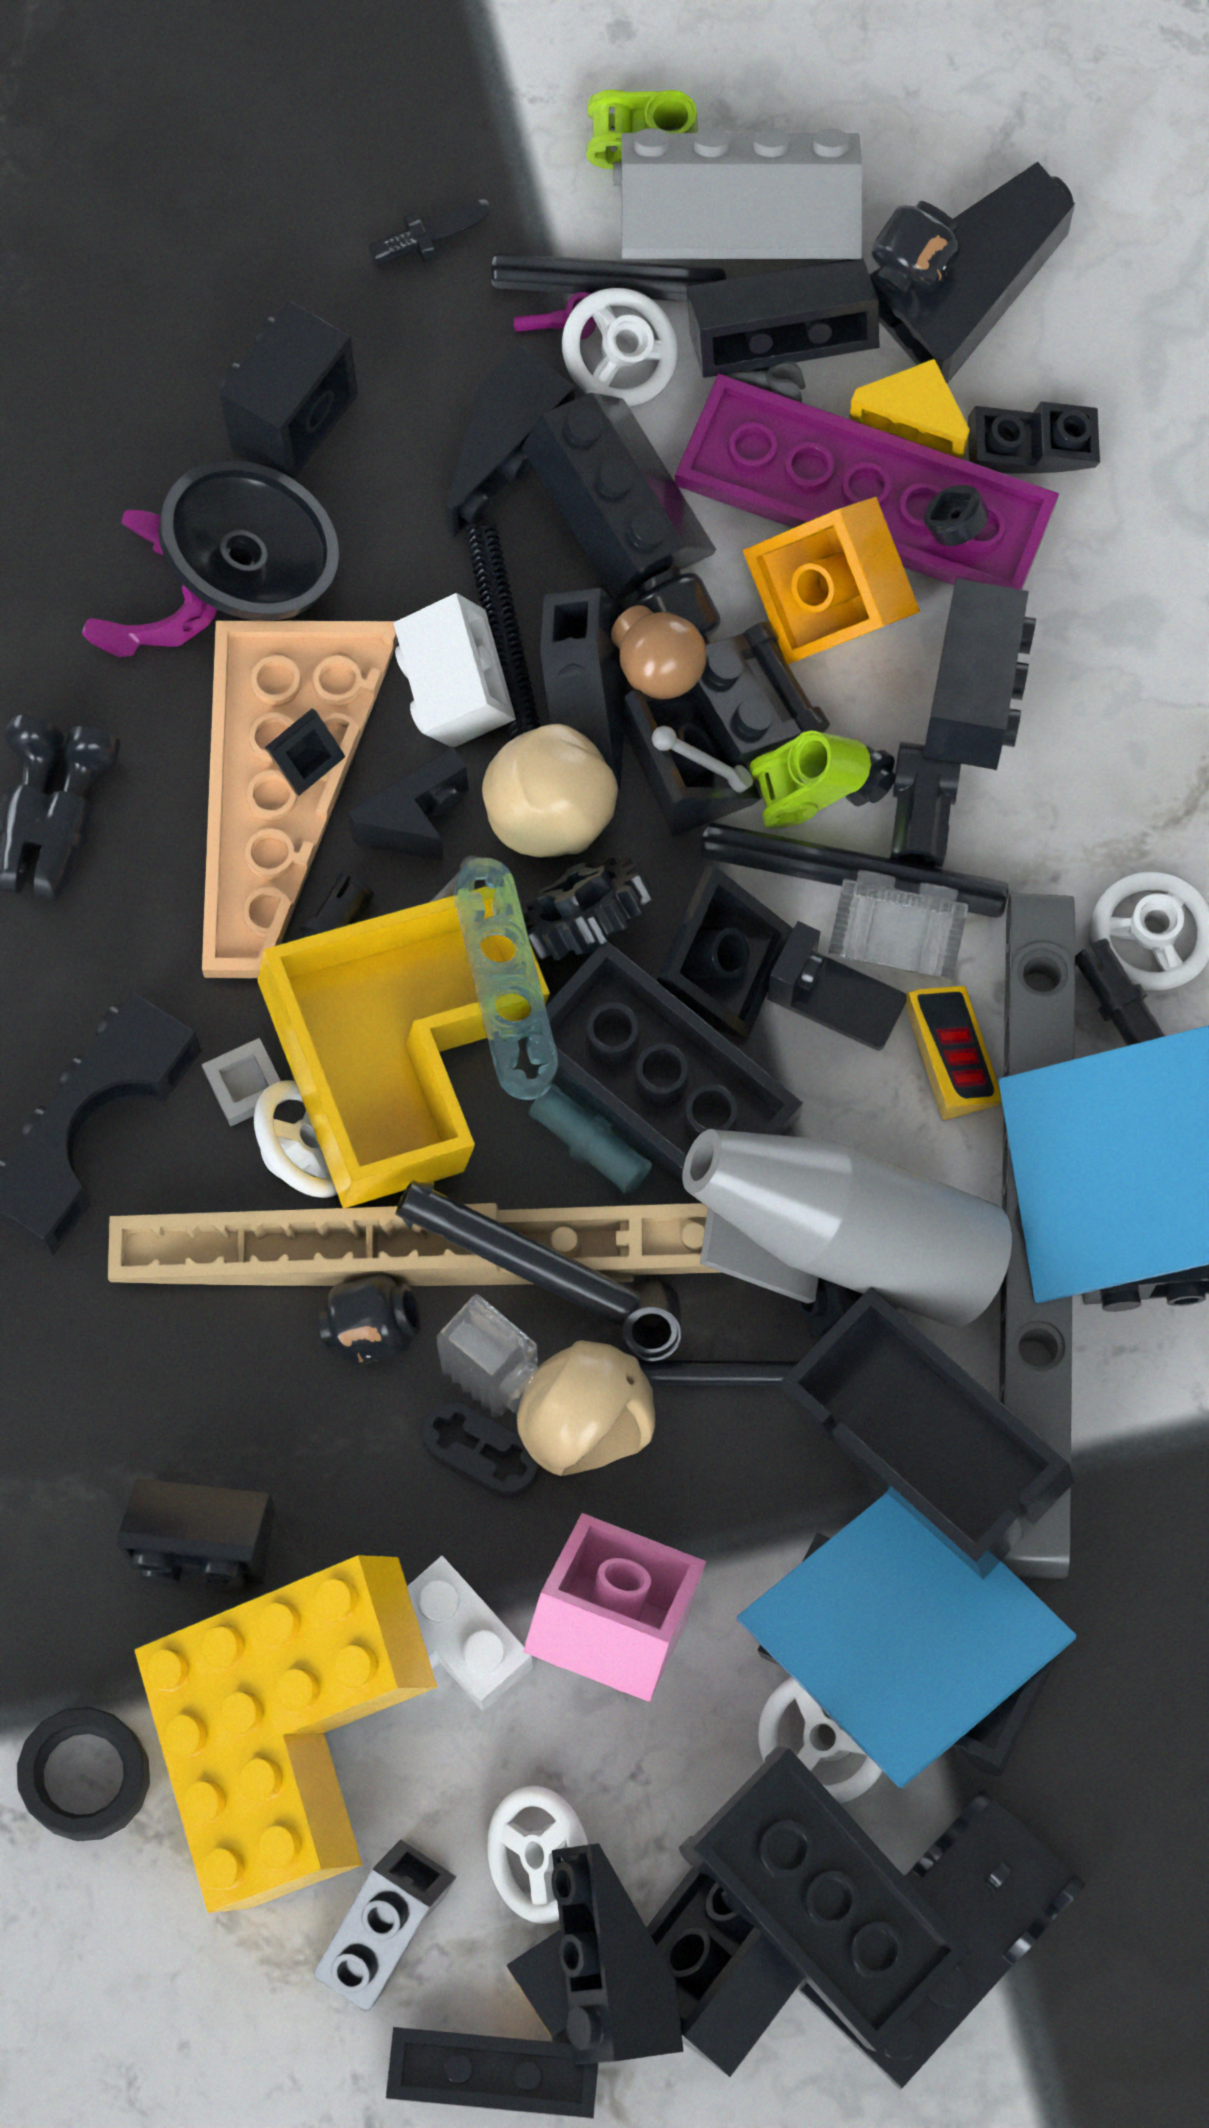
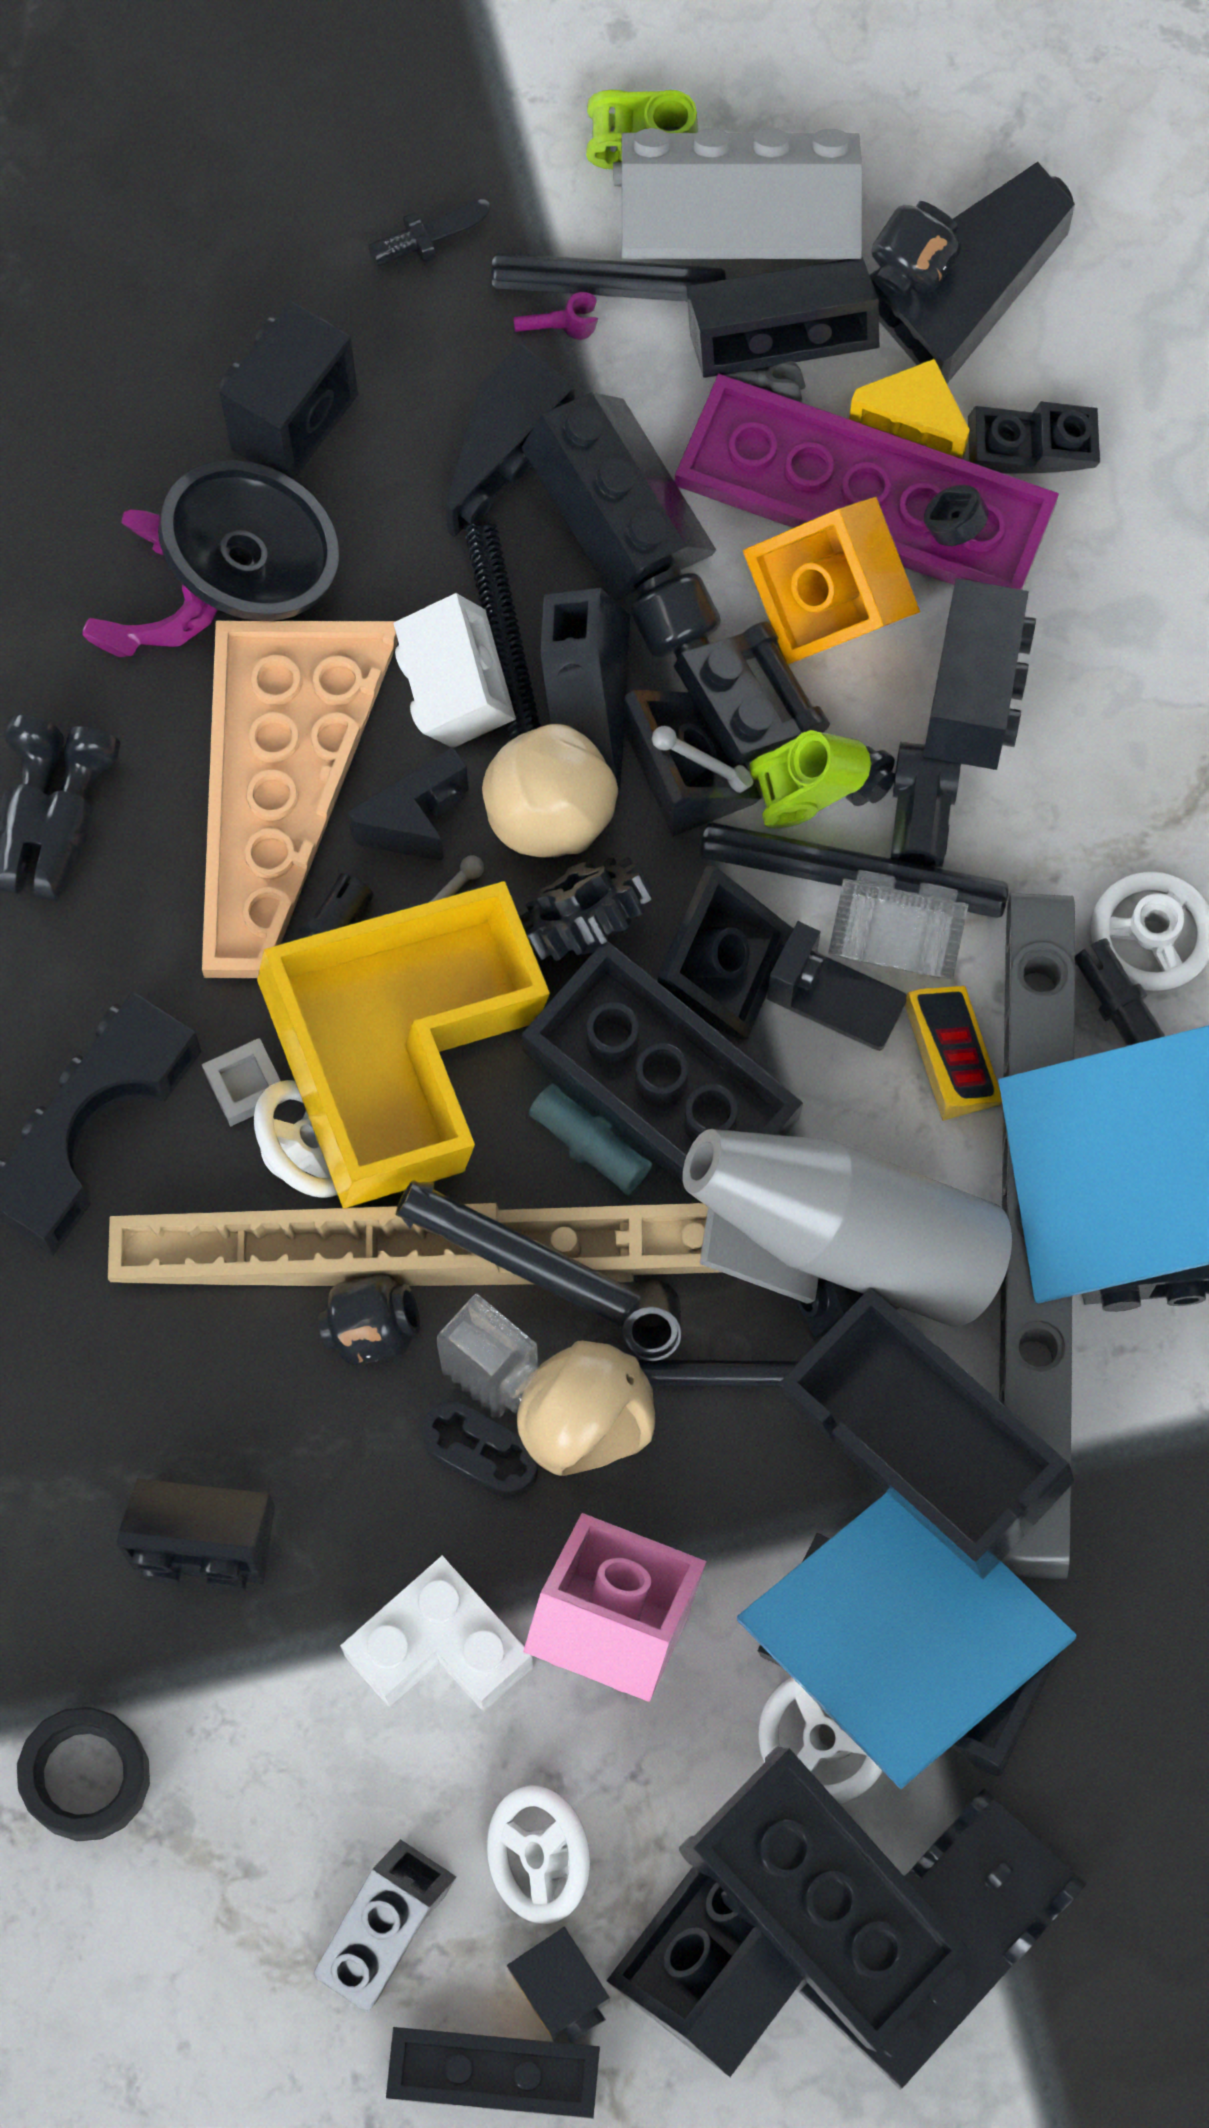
yellow piece [134,1555,438,1913] -> none
black slope [264,708,346,796] -> none
clear light blue beam [454,858,558,1100] -> none
black slope [551,1843,684,2064] -> none
white piece [562,288,678,407] -> none
medium nougat piece [611,605,706,699] -> none

